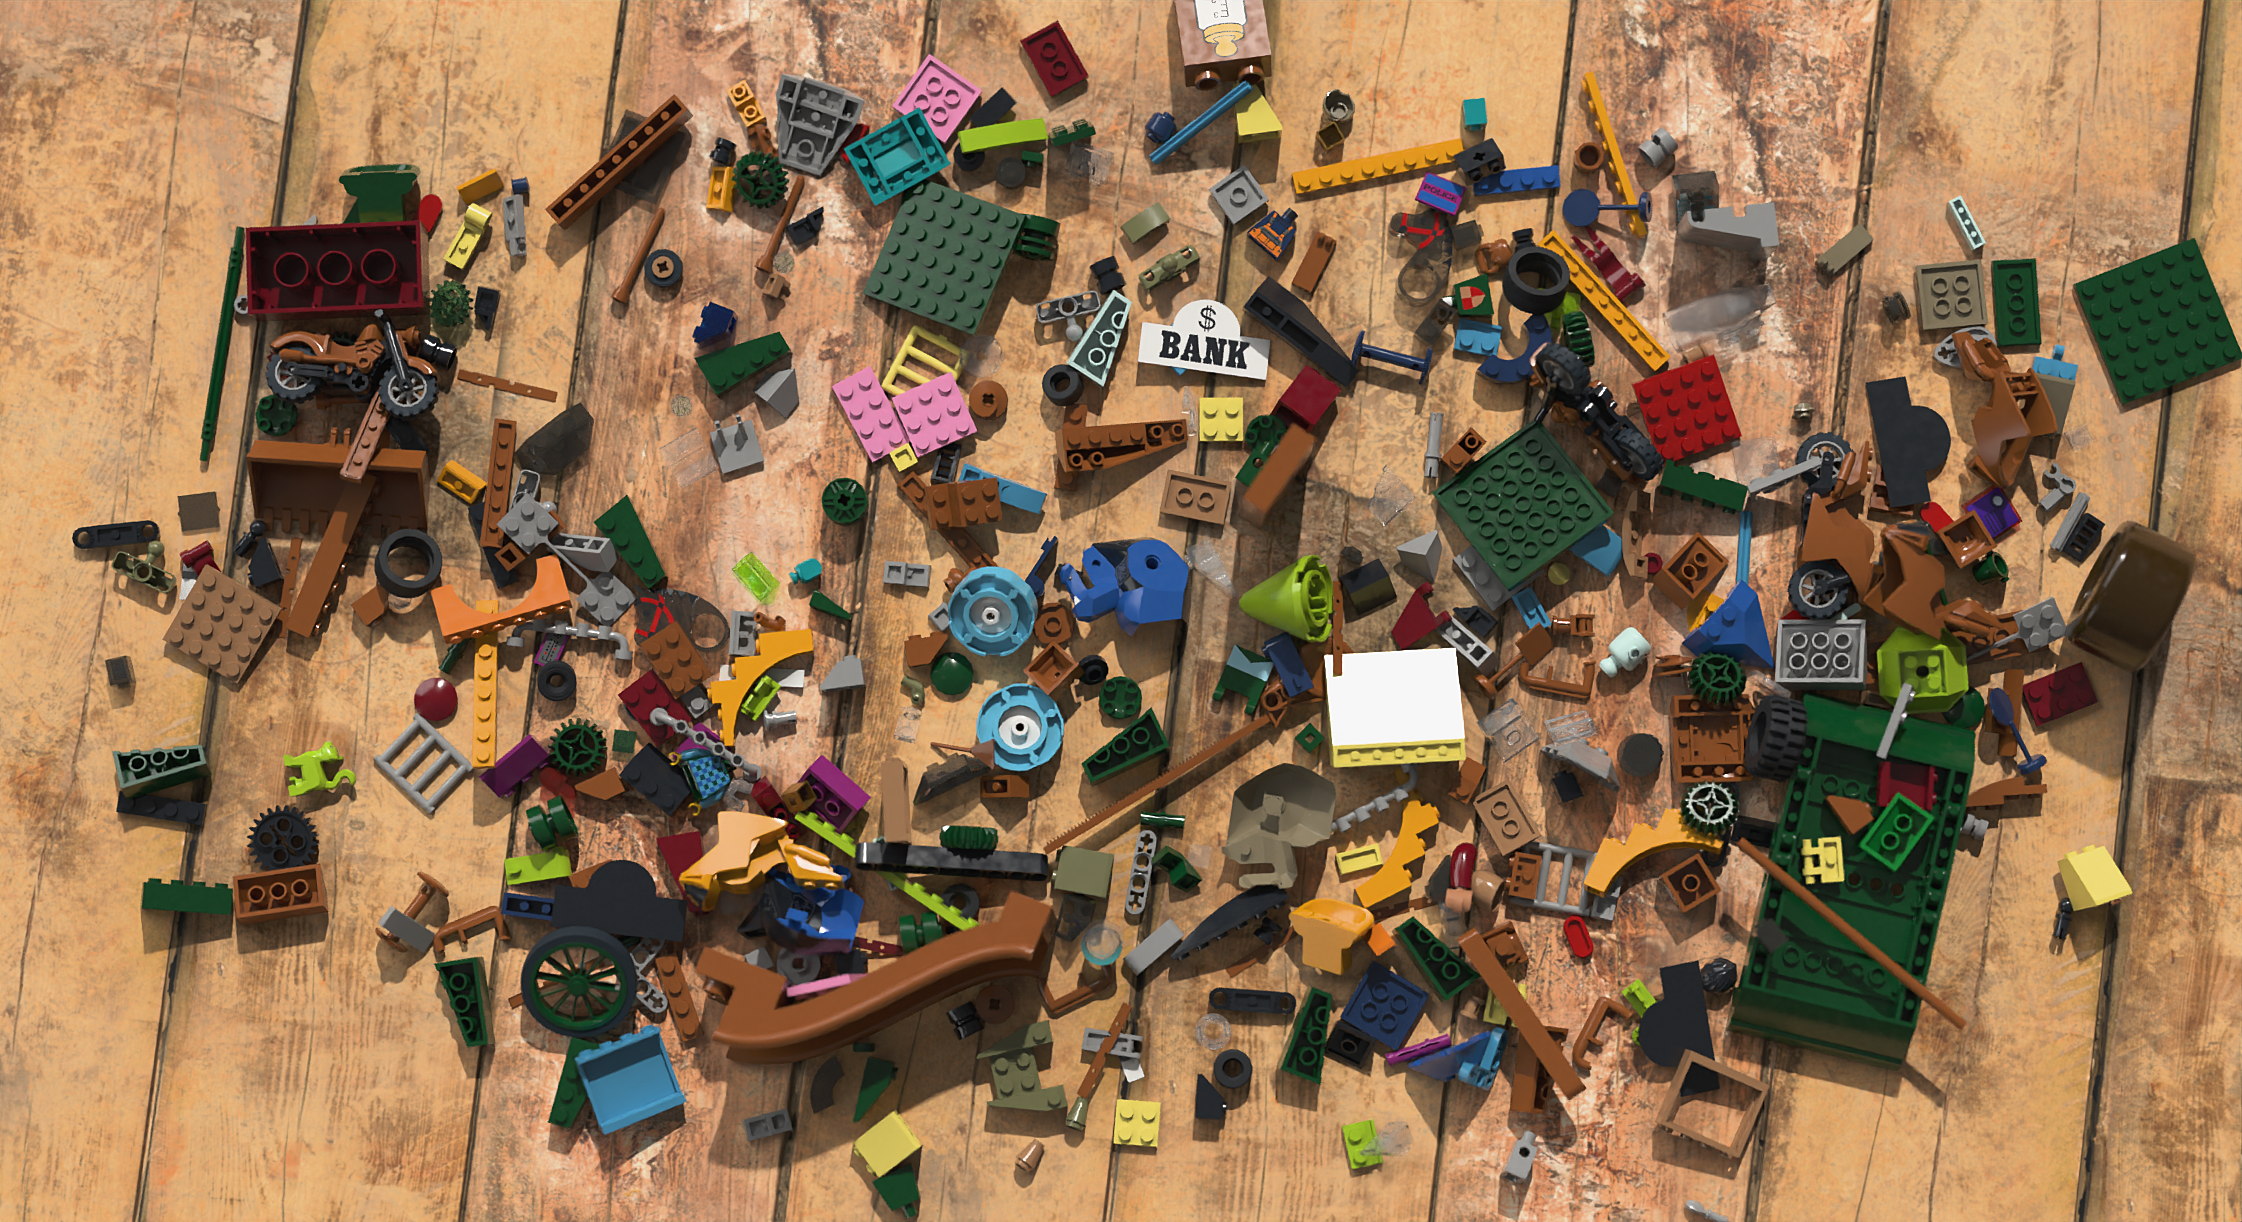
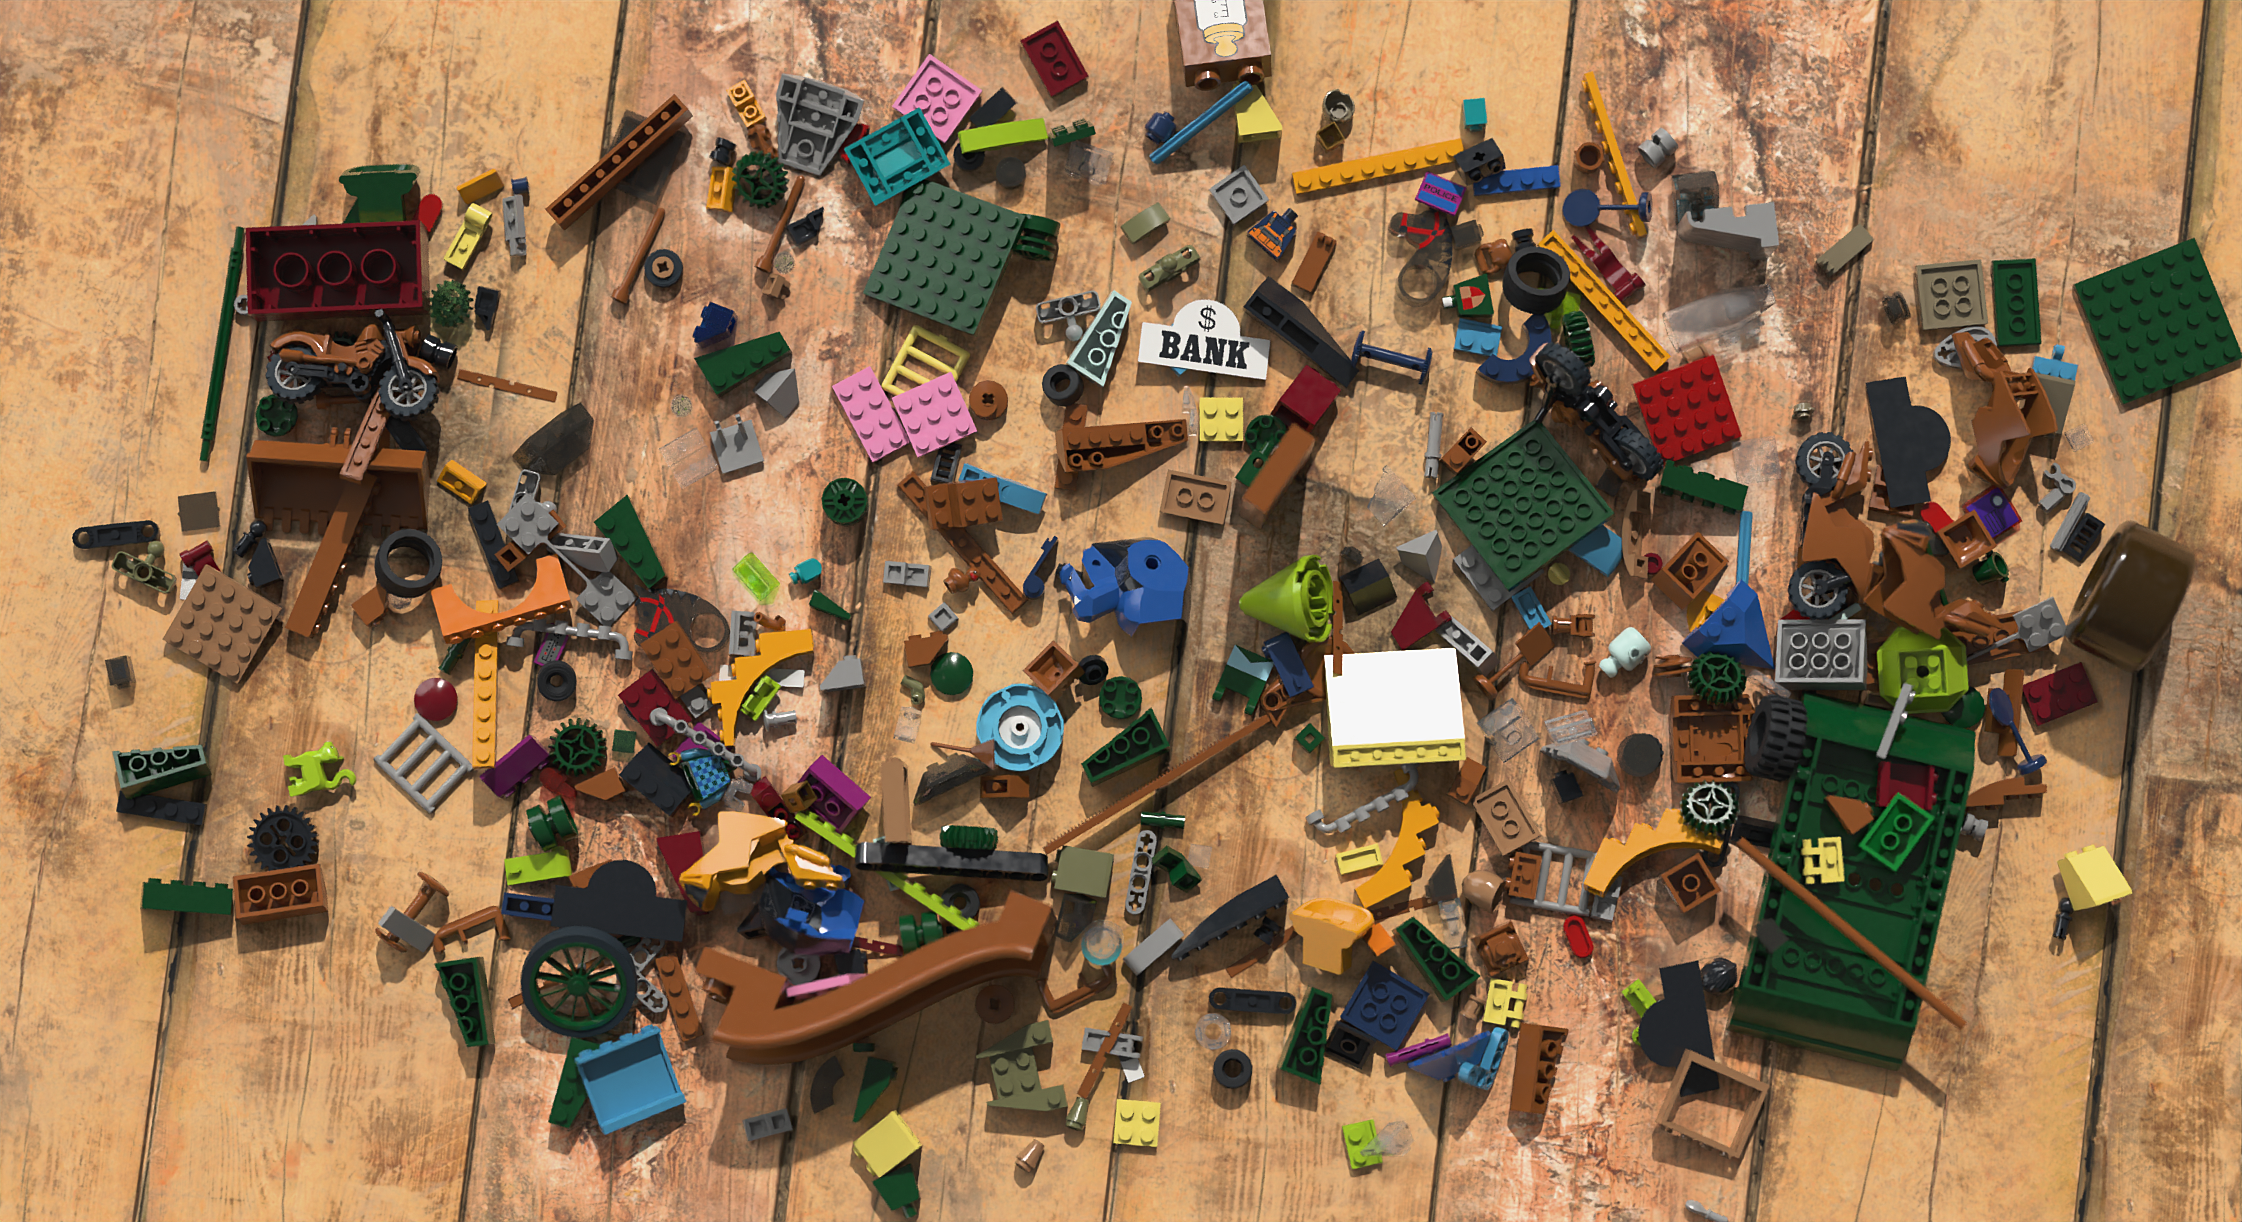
dark orange piece [275,537,302,638] -> none
dark orange plate [479,418,517,549] -> none
light grey tile [745,946,774,969] -> none
light yellow plate [889,443,919,472] -> none
black wheel [946,1001,984,1041] -> none
medium azure piece [948,566,1038,657] -> none
clear plate [959,334,1004,378] -> none
dark green plate [1021,151,1044,168] -> none
dark orange tile [1033,603,1075,645] -> none
black wheel [1089,256,1127,295] -> none
clear slope [1184,538,1239,601] -> none
black slope [1195,1073,1227,1120] -> none
dark tan piece [1222,763,1336,889] -> none
clear smoke slope [1413,298,1458,348] -> none
dark red piece [1445,842,1478,913] -> none
black slope [1453,606,1498,639] -> none
dark orange beam [1456,927,1587,1101] -> none
light grey torso [1499,1131,1538,1184] -> none
dark orange piece [1573,996,1635,1071] -> none
light grey wing [1747,456,1822,503] -> none
light aqua piece [1947,195,1986,251] -> none

